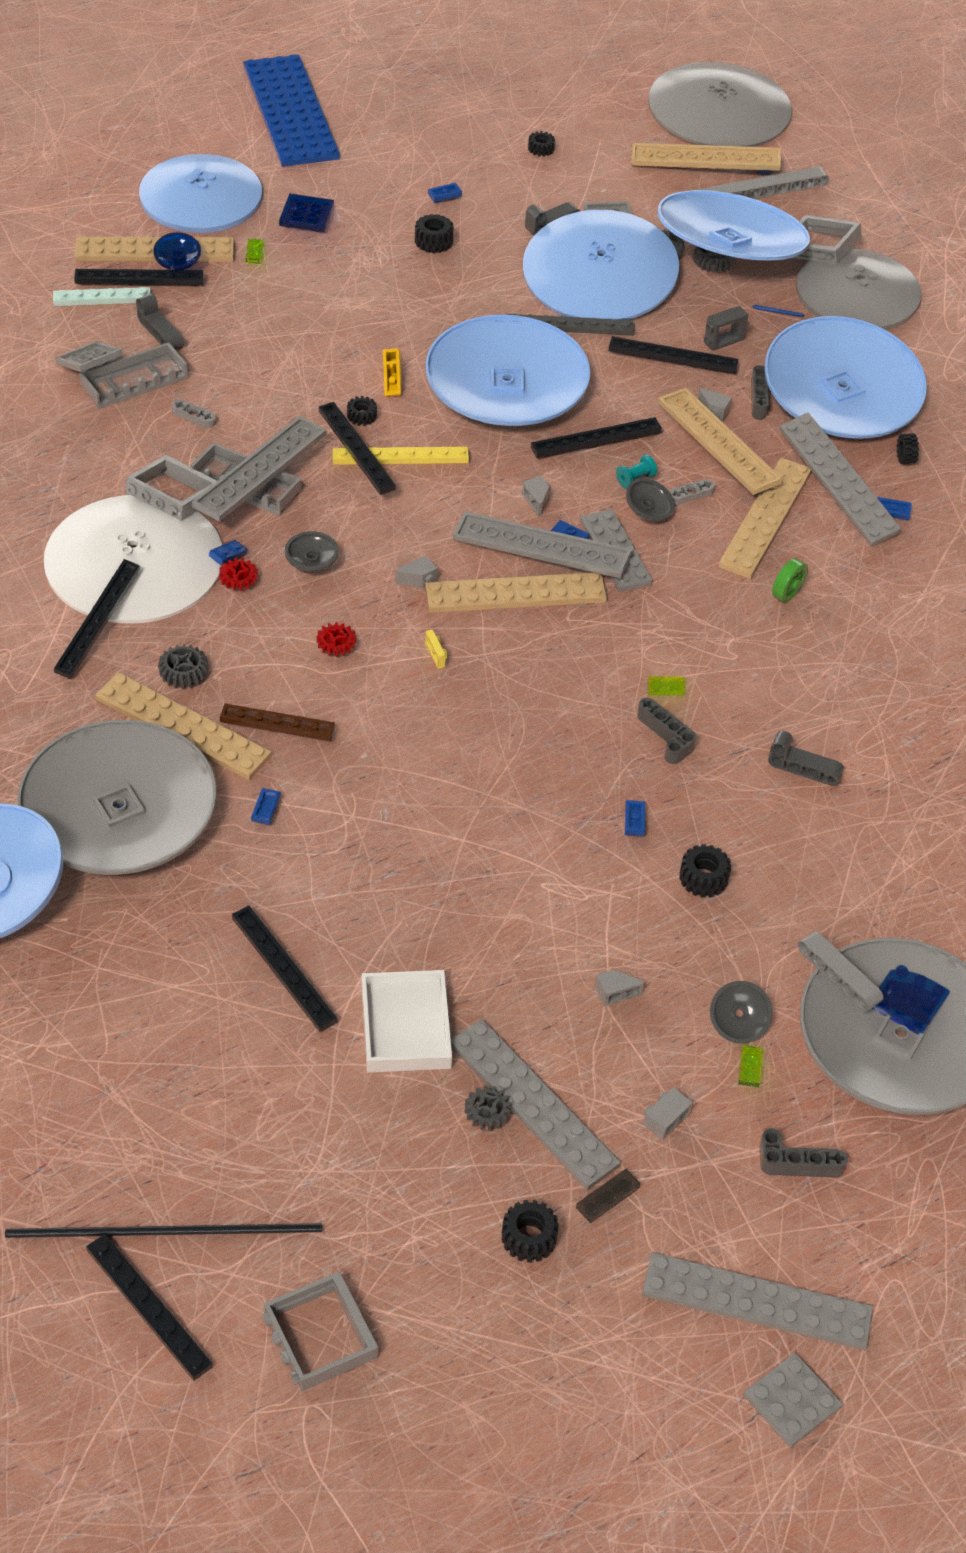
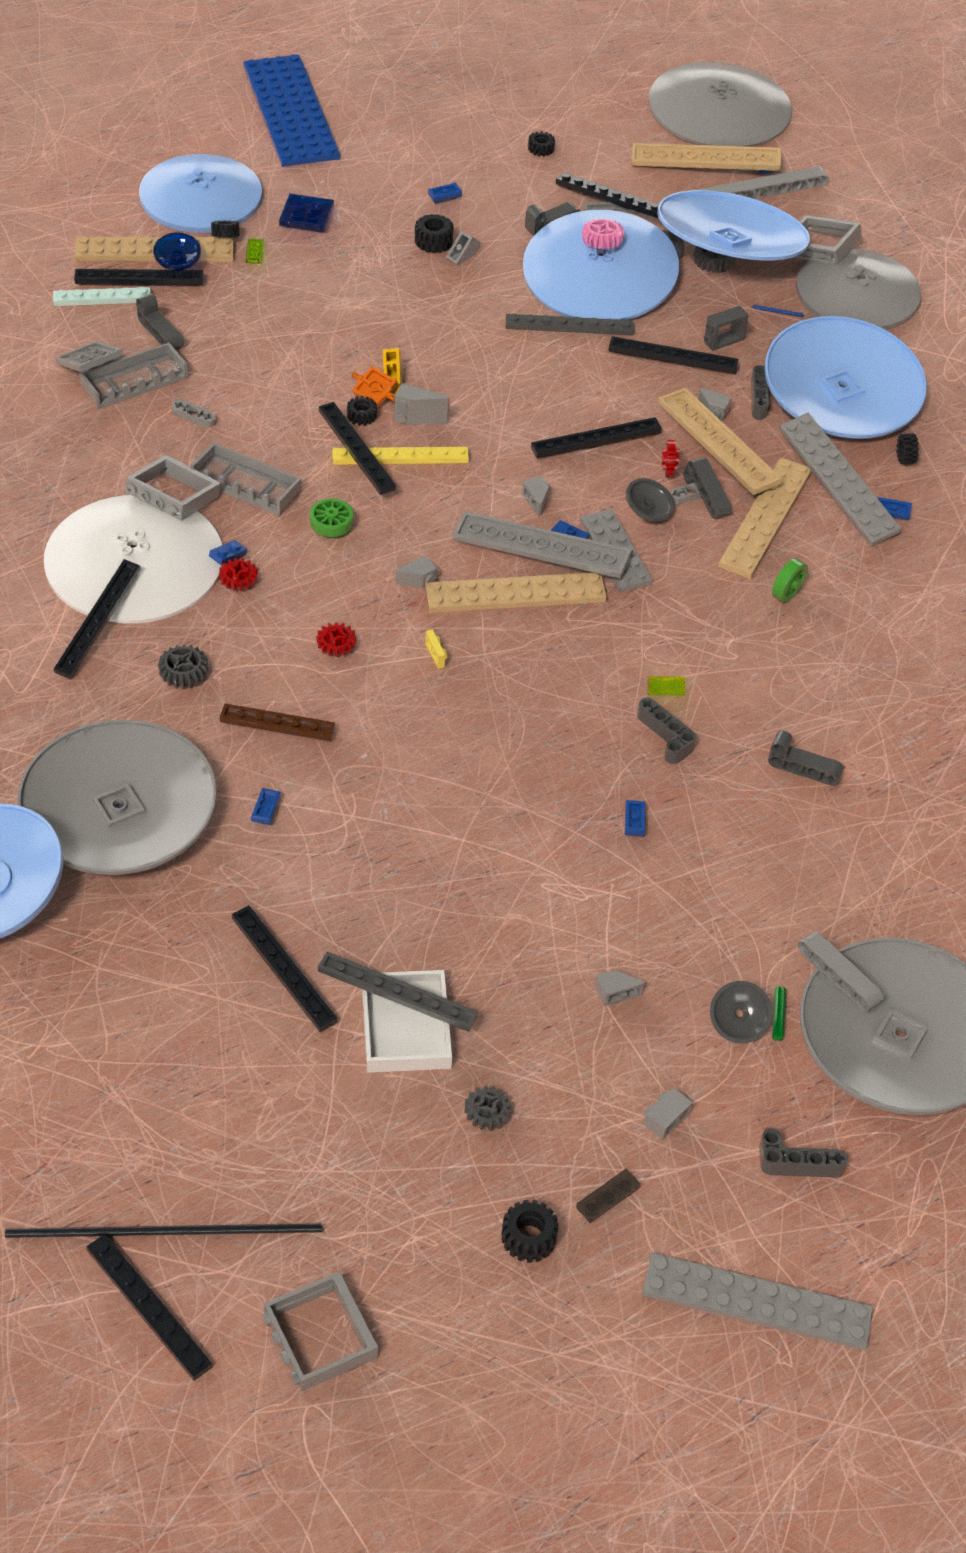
tan plate [95,672,271,780] -> none
light grey plate [192,416,327,522] -> none
dark grey dish [285,531,338,572] -> none
light blue dish [426,315,590,426] -> none
light grey plate [451,1019,620,1190] -> none
teal piece [616,454,657,489] -> none
black tyre [679,844,731,898] -> none
clear neon green plate [738,1045,763,1088] -> none
light grey plate [743,1353,843,1449] -> none
clear blue plate [871,965,951,1035] -> none
none -> black tyre [211,220,240,238]
none -> bright green wheel [310,499,354,537]
none -> dark grey plate [318,952,478,1032]
none -> orange plate [351,366,398,408]
none -> light grey slope [394,383,449,425]
none -> light grey slope [446,230,481,265]
none -> black plate [556,173,659,218]
none -> bright pink gear [582,218,624,250]
none -> red gear [661,440,680,477]
none -> dark grey beam [683,457,731,519]
none -> green axle [772,986,786,1041]

